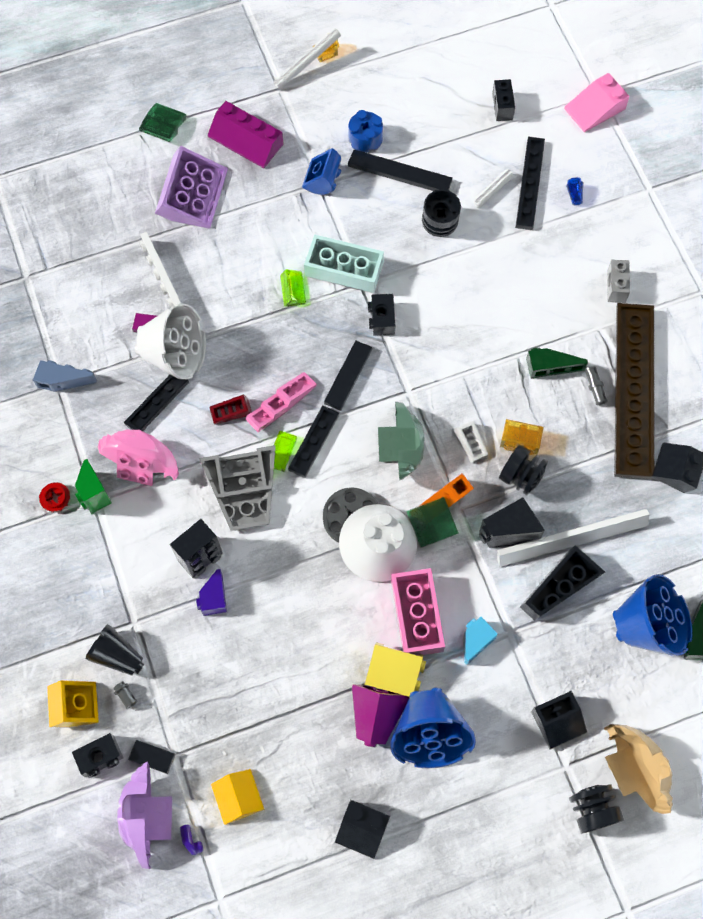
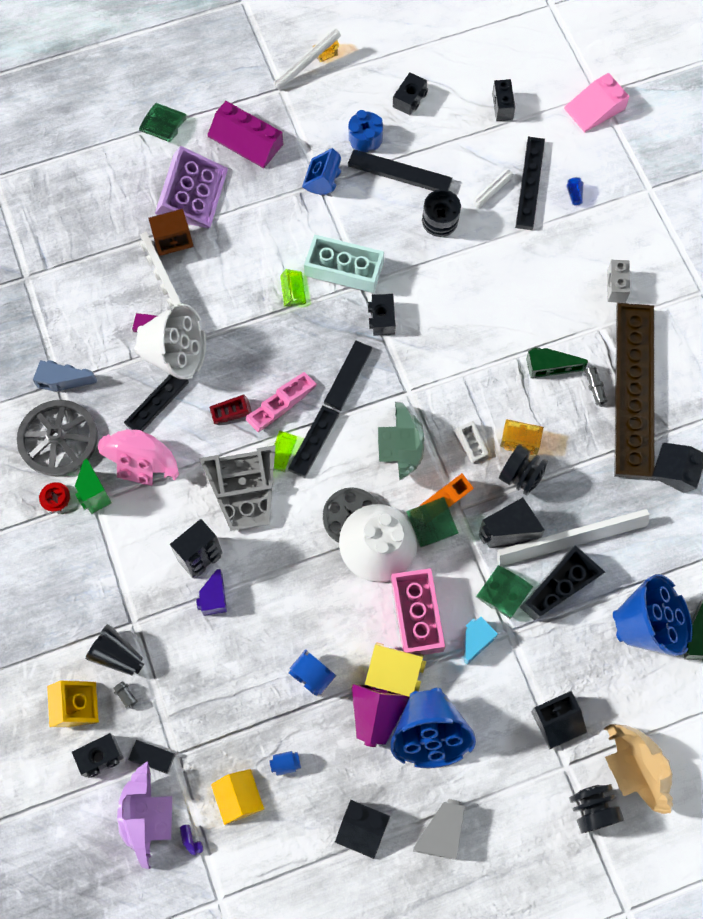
none -> flat silver wheel [17,400,98,476]
none -> reddish brown slope [148,208,194,256]
none -> blue brick [269,751,301,776]
none -> blue brick [289,649,337,696]
none -> black brick [392,72,428,115]
none -> light grey slope [413,799,465,860]
none -> clear green slope [476,565,533,619]

